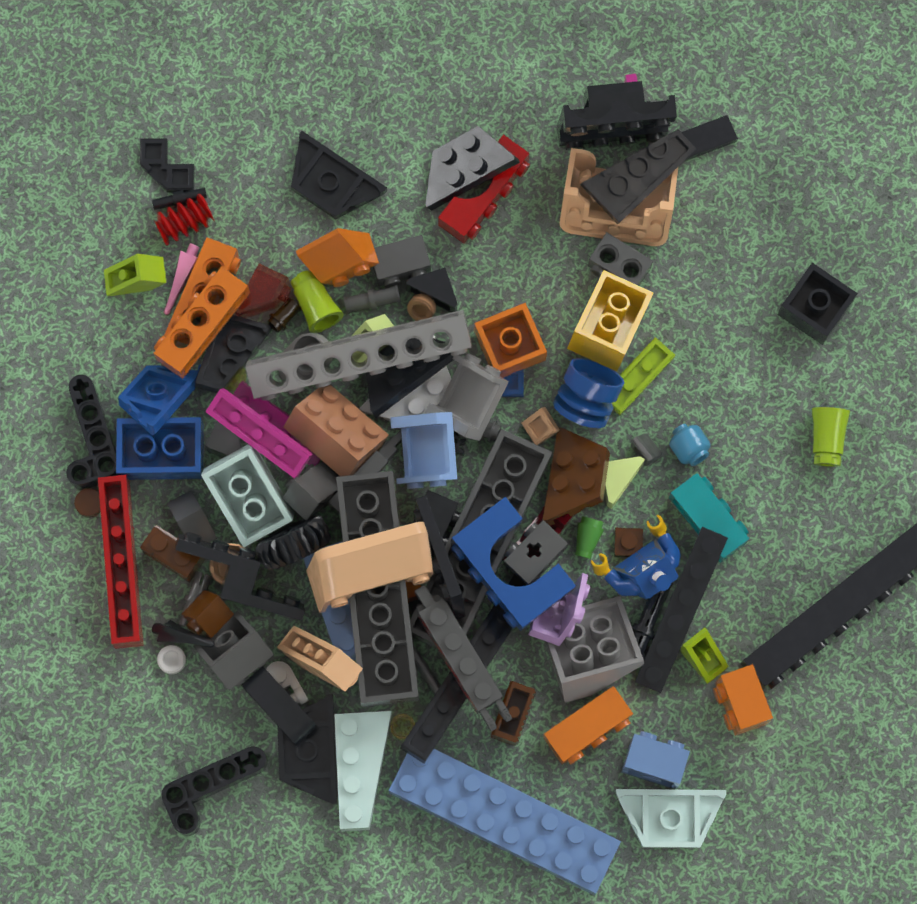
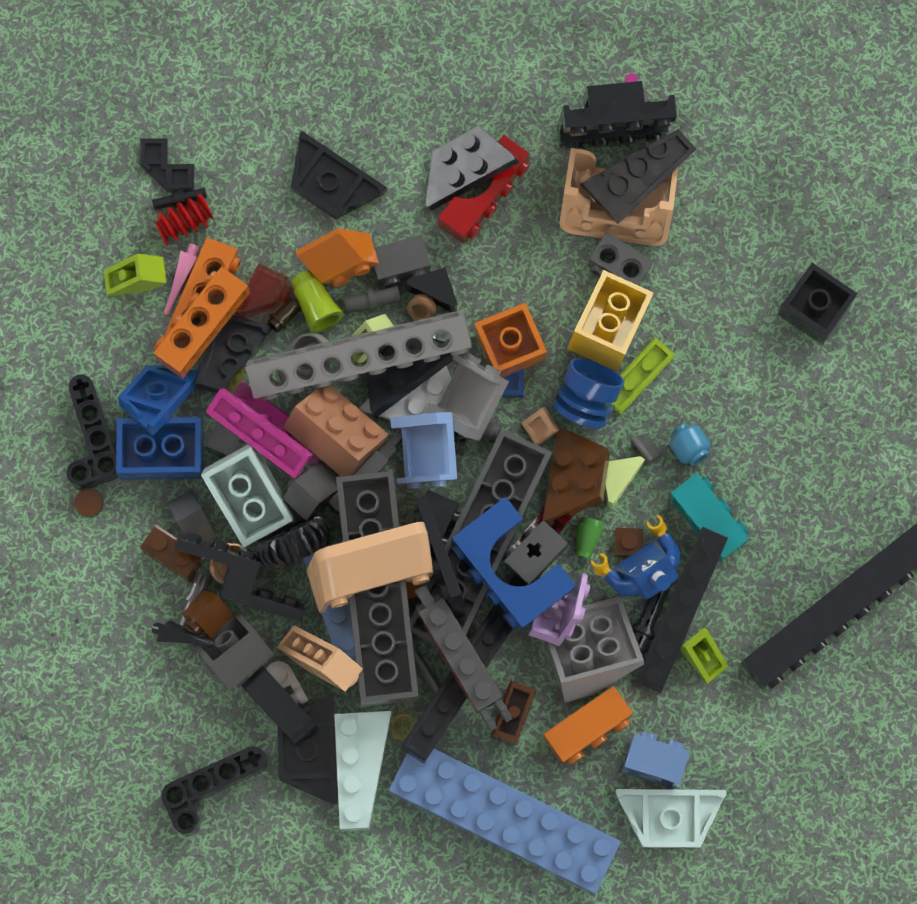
red brick [98,475,144,649] -> none
white tile [157,645,186,674] -> none
black tile [681,115,738,162] -> none
orange brick [713,664,773,736] -> none
lime plant [811,407,851,467] -> none

